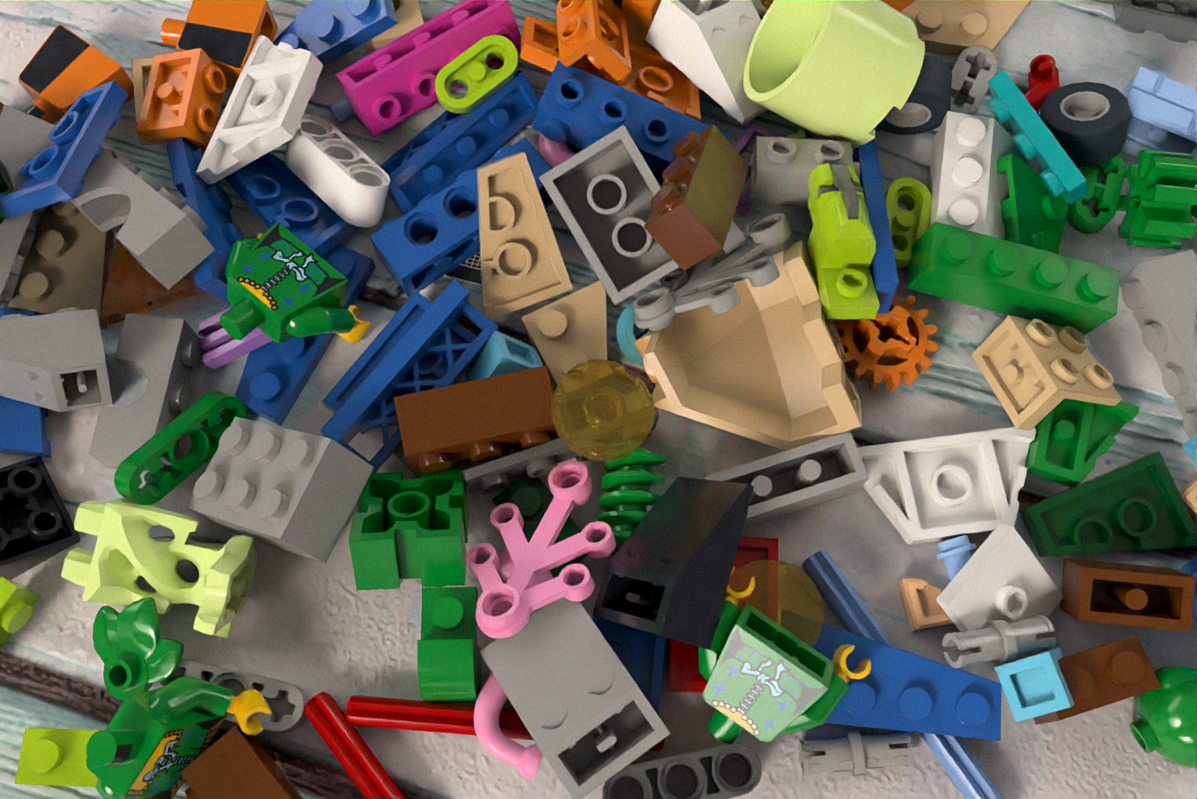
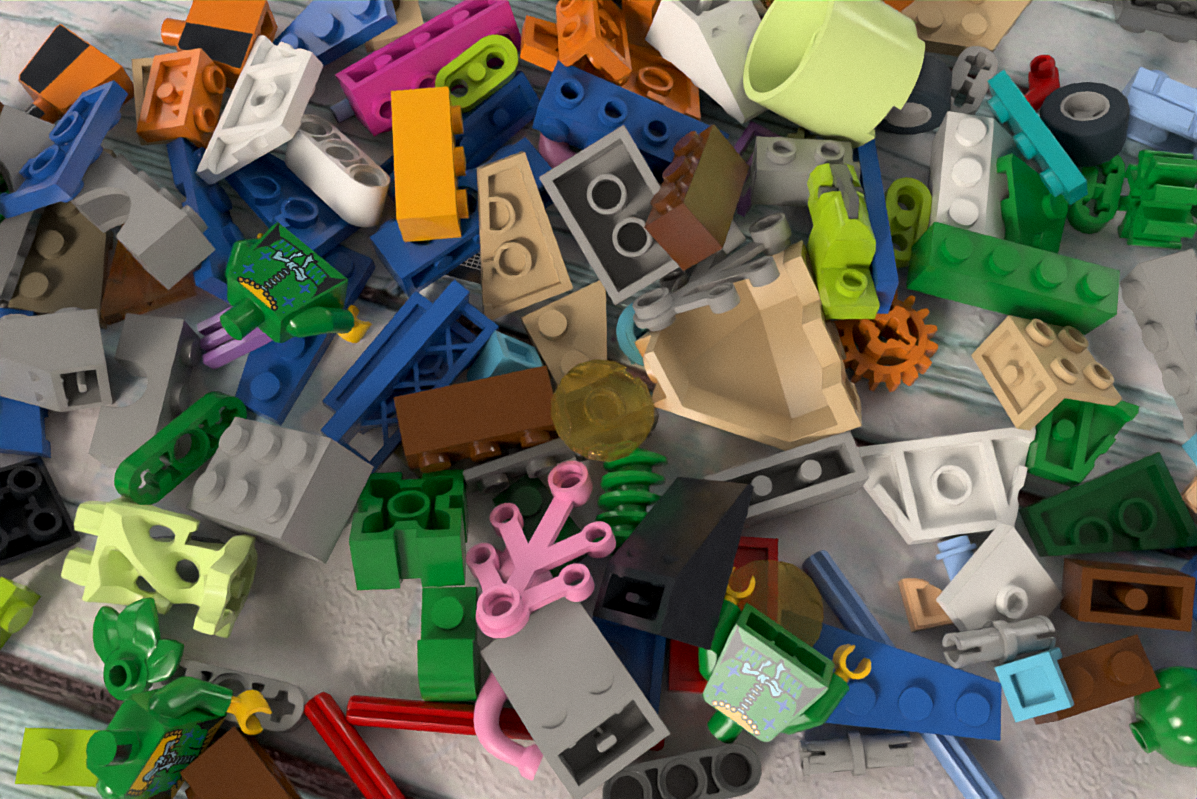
none -> light orange brick [391,86,469,242]

